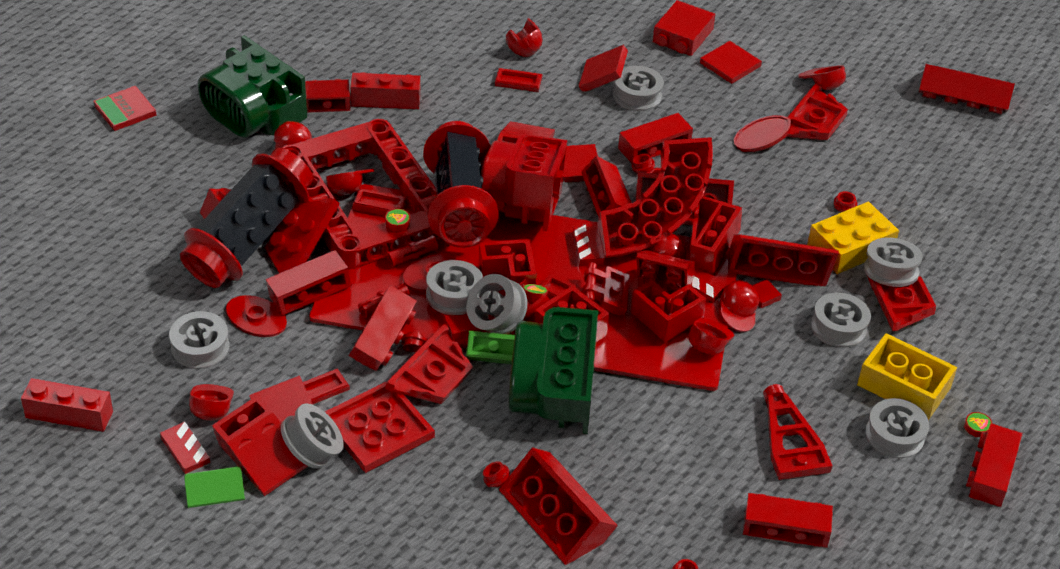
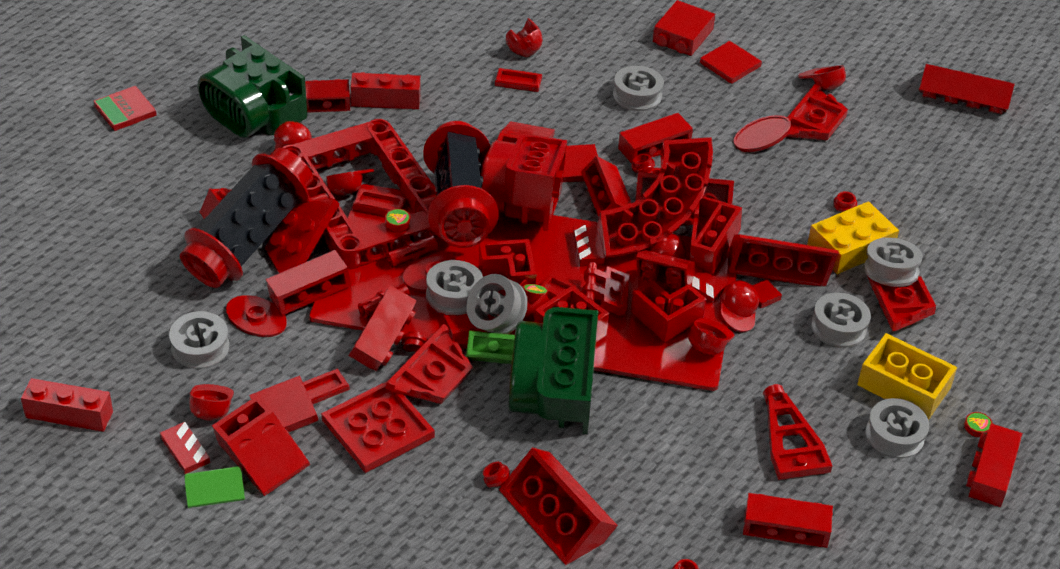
light grey wheel [281,404,343,468] -> none
red tile [579,44,628,92] -> none

